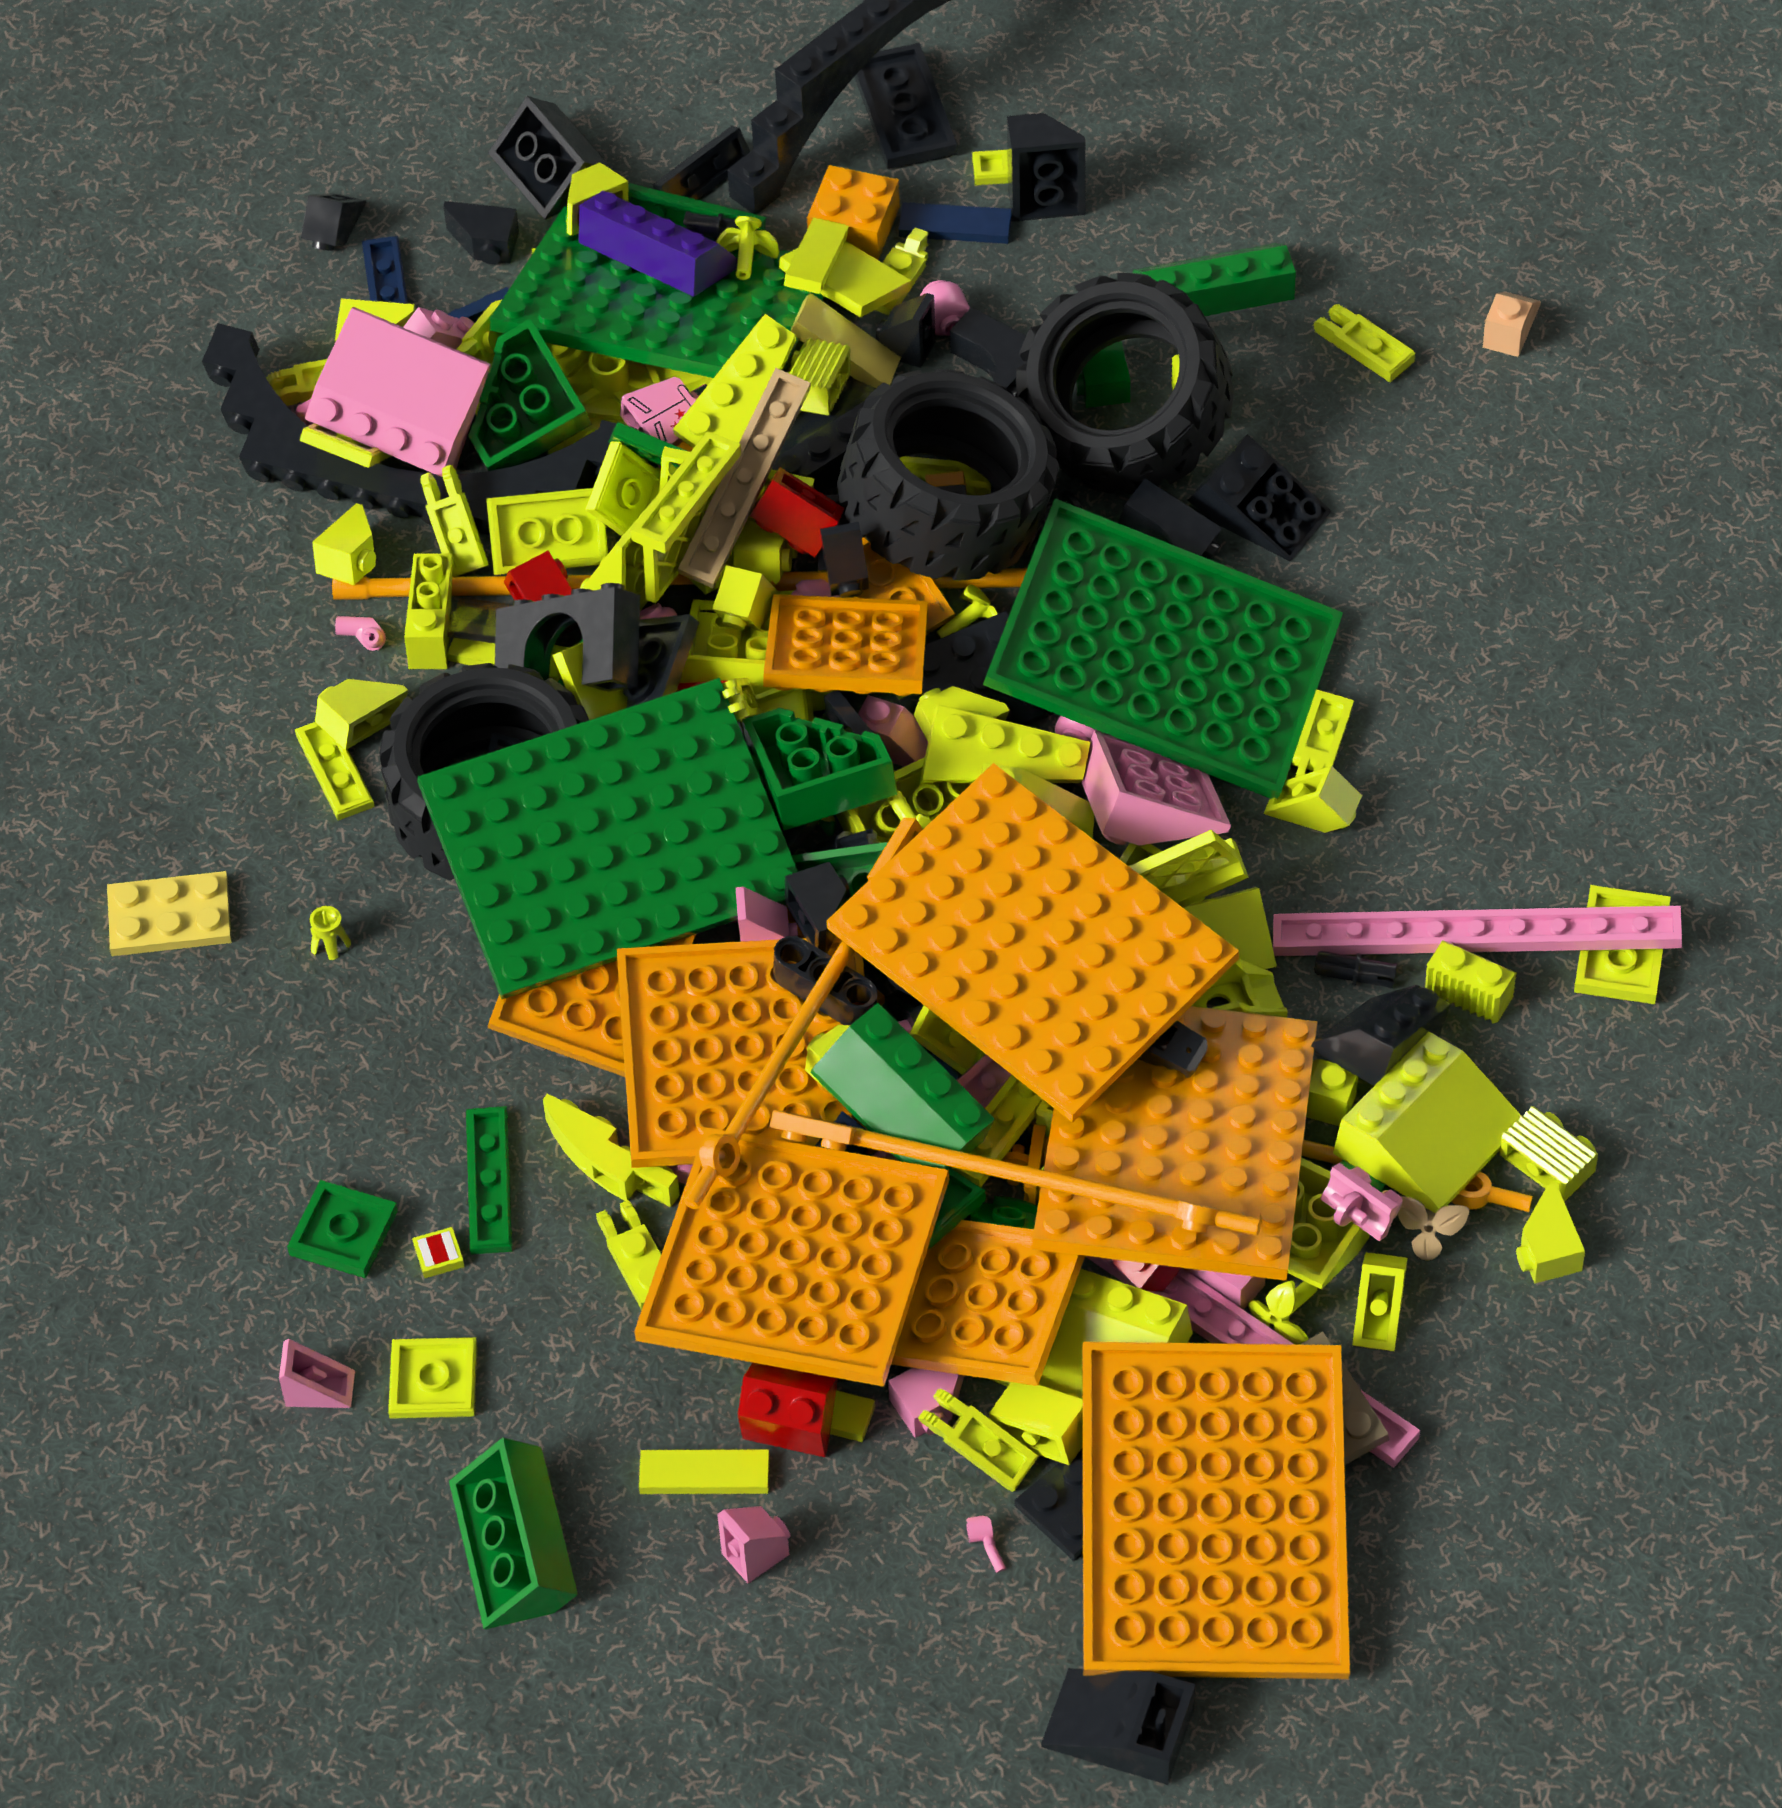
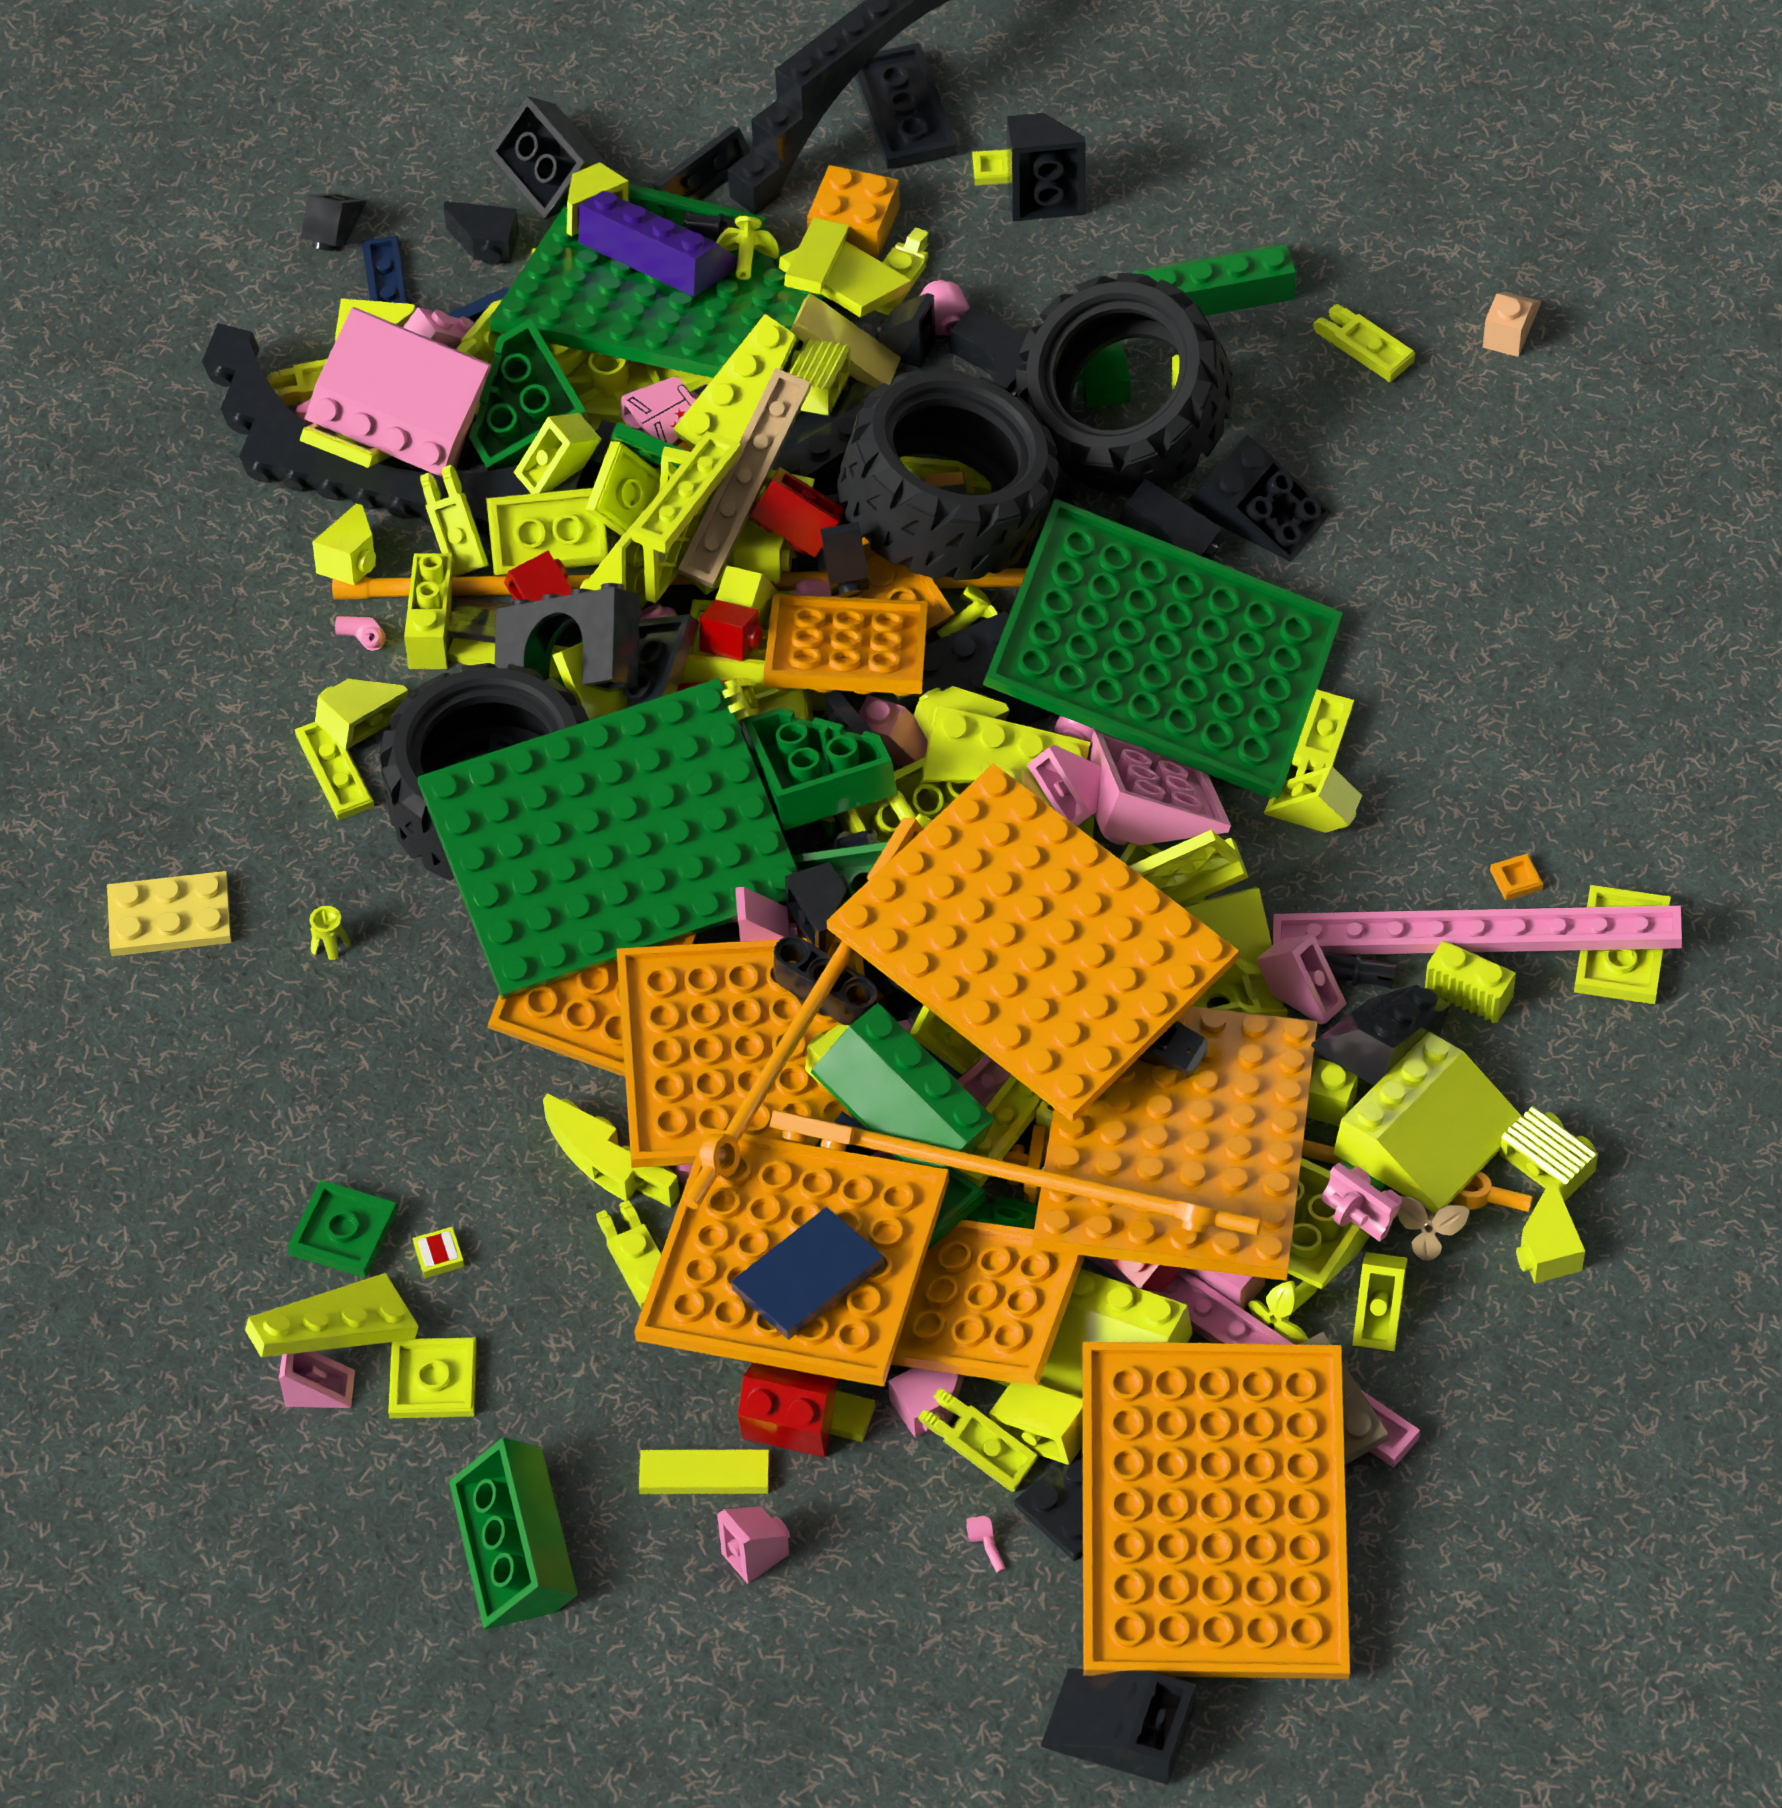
green tile [466,1106,512,1255] -> none
dark blue tile [899,202,1012,244] -> none
none -> neon yellow wing [245,1273,419,1358]
none -> neon yellow slope [514,413,602,494]
none -> red brick [699,600,762,661]
none -> dark blue tile [731,1207,884,1340]
none -> bright pink slope [1027,745,1101,827]
none -> bright pink slope [1256,933,1347,1024]
none -> light orange tile [1490,853,1543,901]

